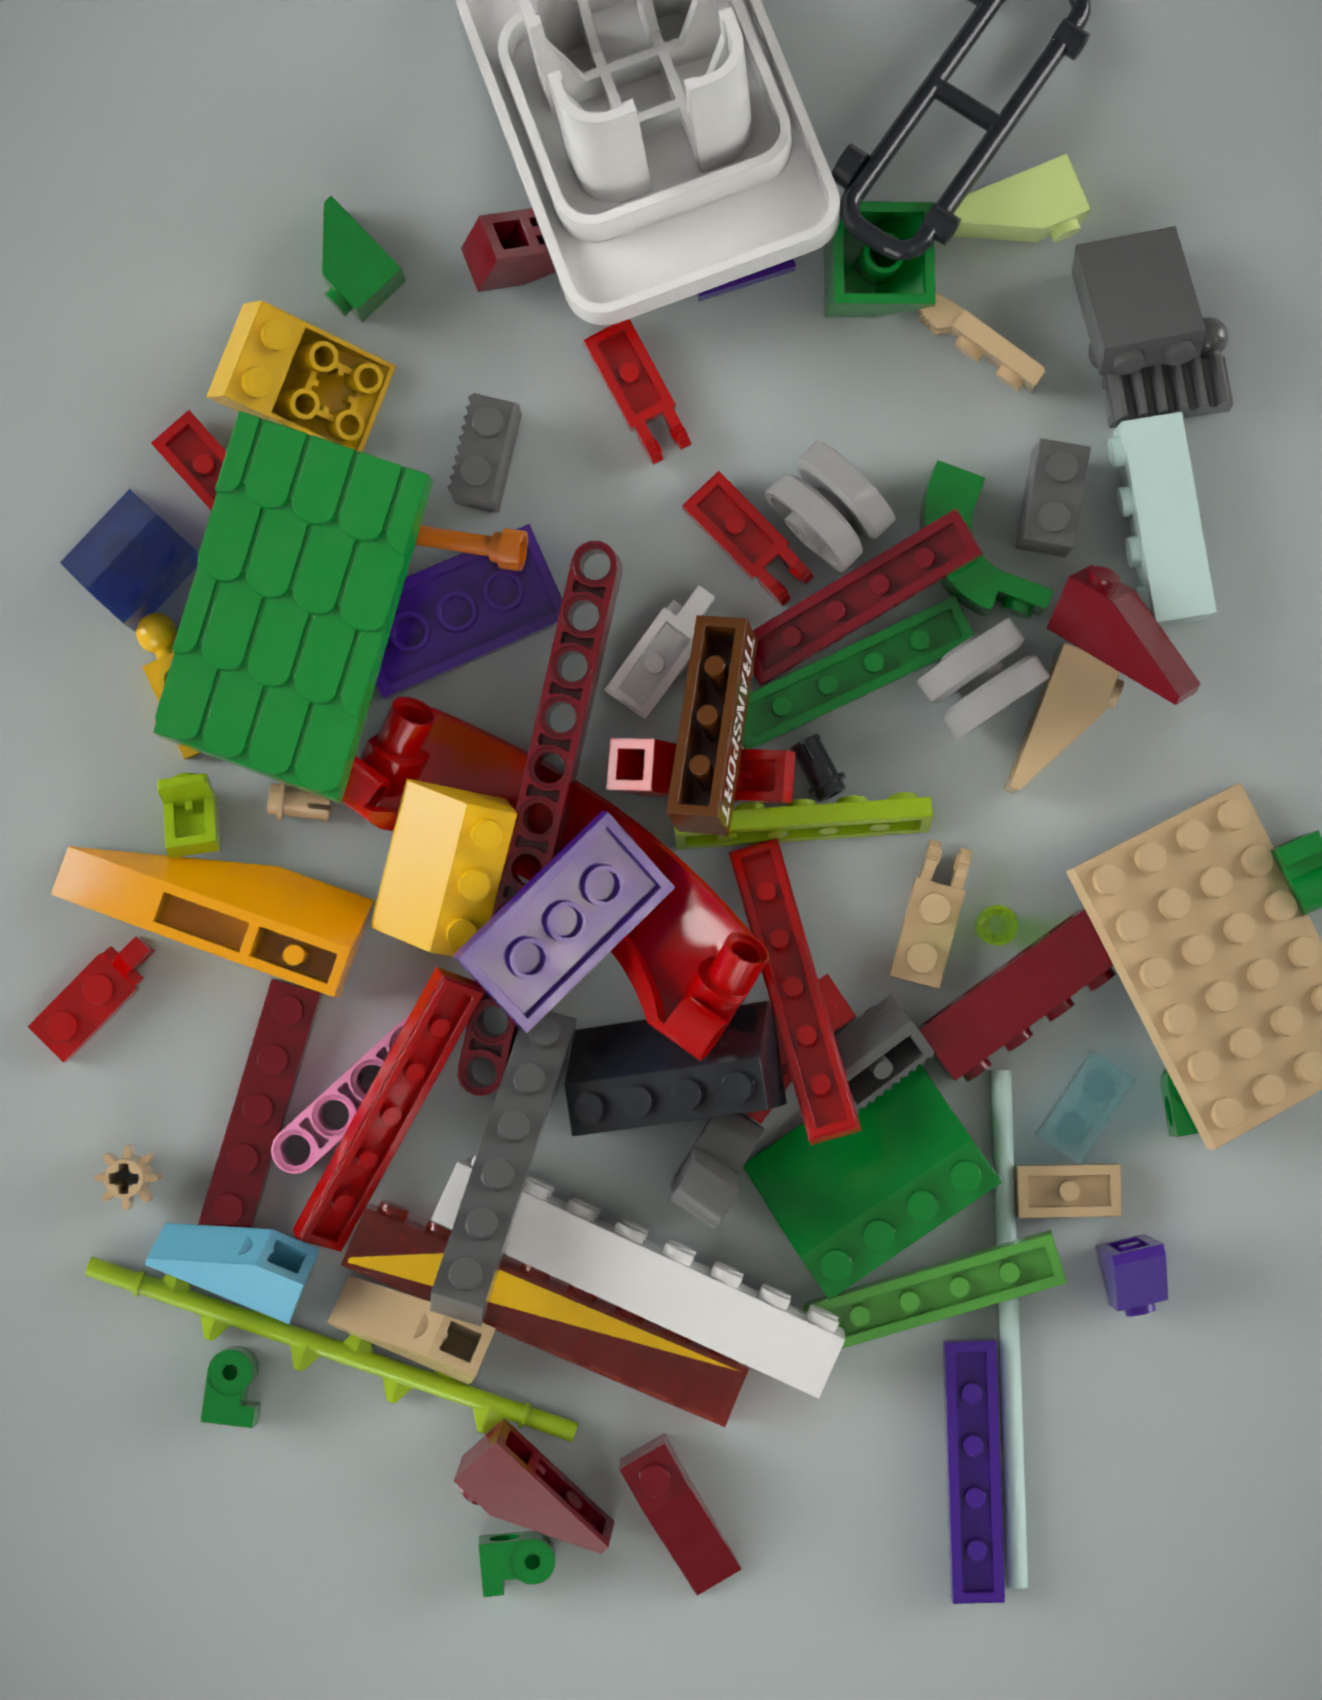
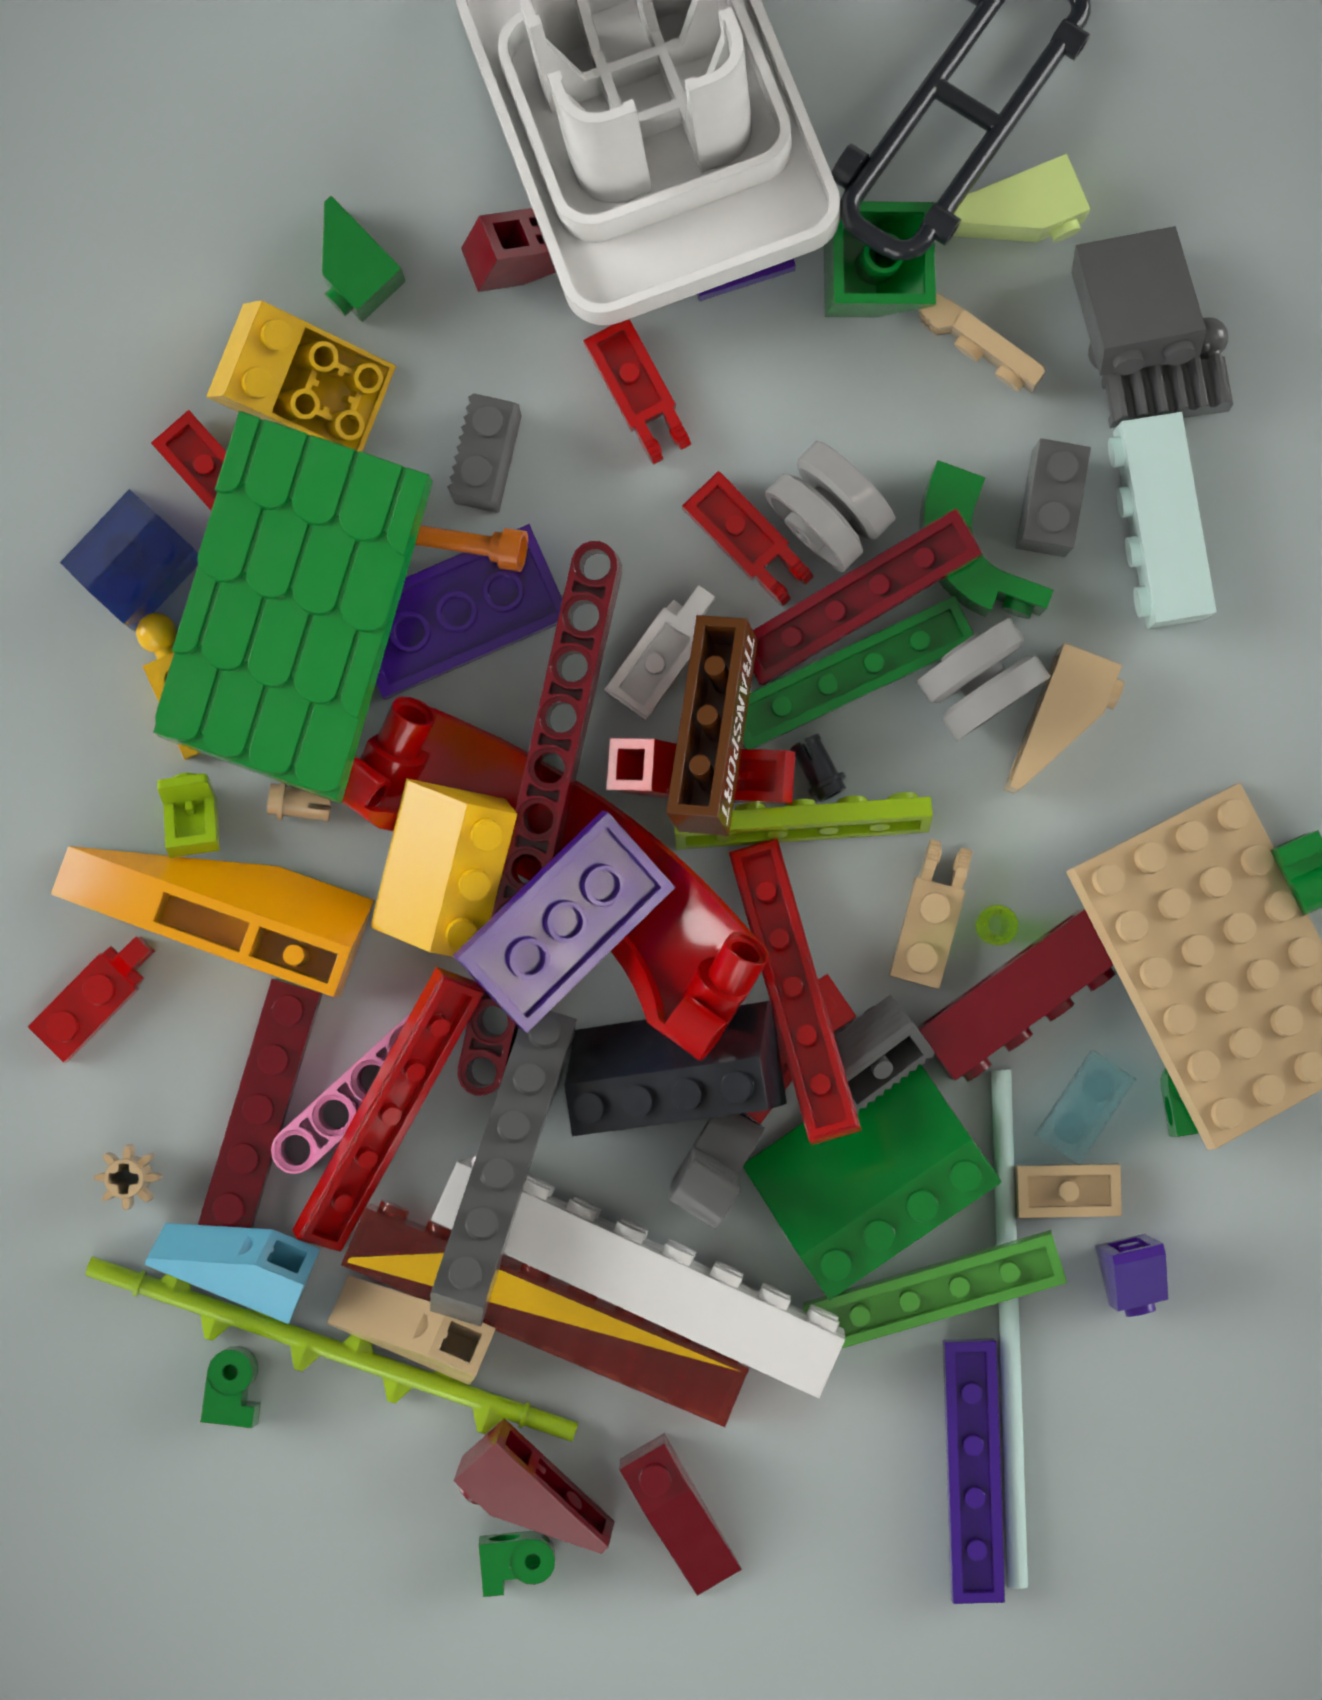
dark red slope [1046,565,1201,705] -> none

